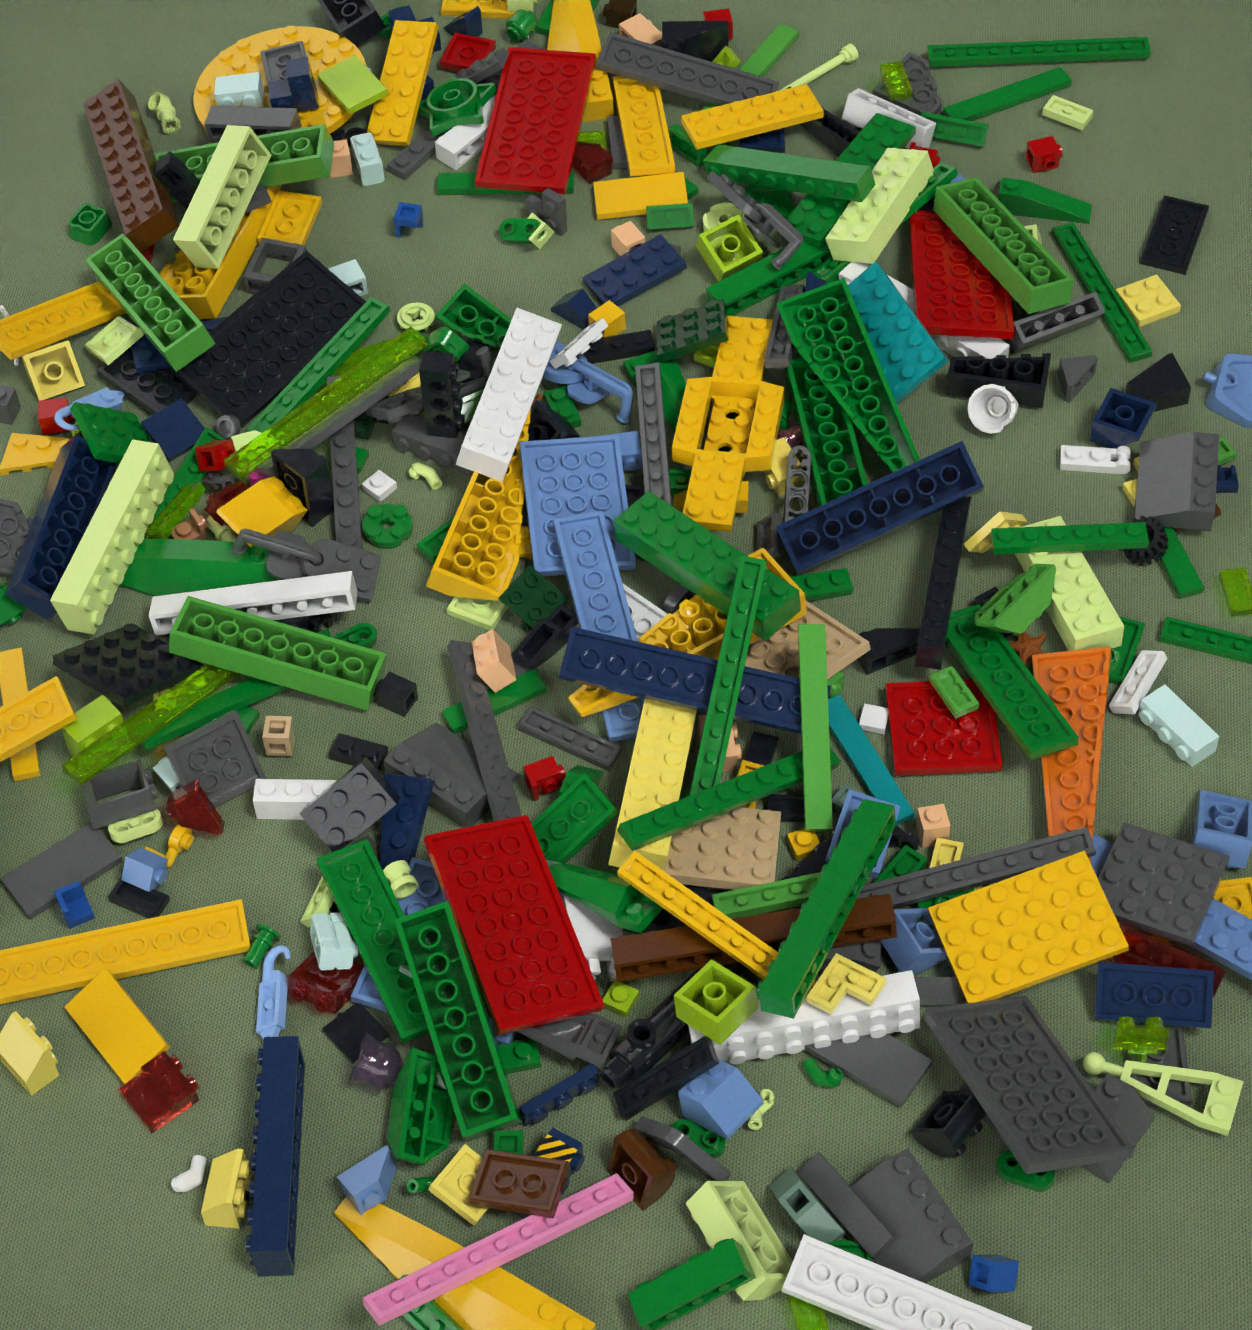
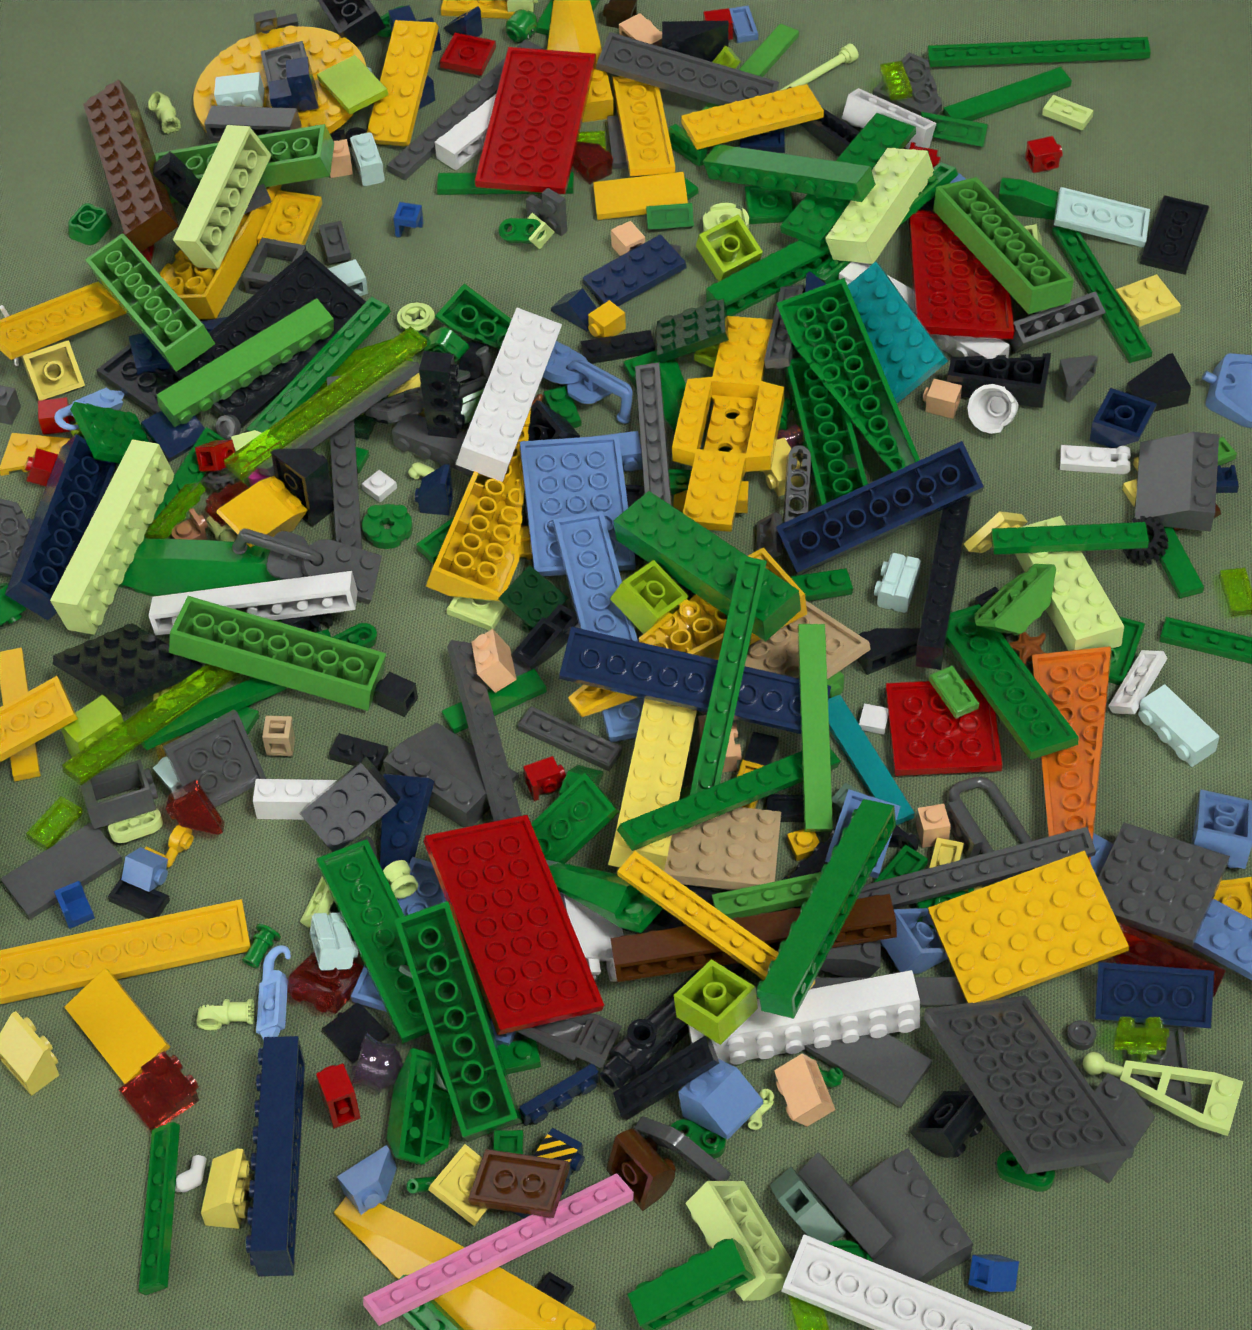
yellowish green tile [84,316,144,365] -> none
green plate [418,76,497,136] -> none
dark grey plate [455,48,509,84] -> none
white plate [550,318,608,369] -> none
lime plate [602,980,640,1018] -> none
dark grey plate [707,171,803,270] -> none
light yellow plate [807,953,886,1015] -> none
none -> red brick [24,448,58,487]
none -> clear neon green plate [26,796,83,850]
none -> green tile [139,1122,180,1295]
none -> bright green brick [157,298,334,427]
none -> yellowish green connector [197,999,255,1030]
none -> dark grey plate [253,9,298,34]
none -> red brick [316,1063,361,1129]
none -> dark grey plate [319,221,351,264]
none -> dark blue slope [415,464,454,516]
none -> black tile [537,1272,574,1305]
none -> lime brick [610,560,689,634]
none -> medium blue tile [729,5,758,43]
none -> light nougat brick [774,1054,835,1127]
none -> light aqua brick [874,553,921,613]
none -> light nougat brick [923,379,962,419]
none -> dark grey bar [946,777,1032,858]
none -> light aqua tile [1054,187,1150,248]
none -> dark grey tile [1067,1020,1096,1050]

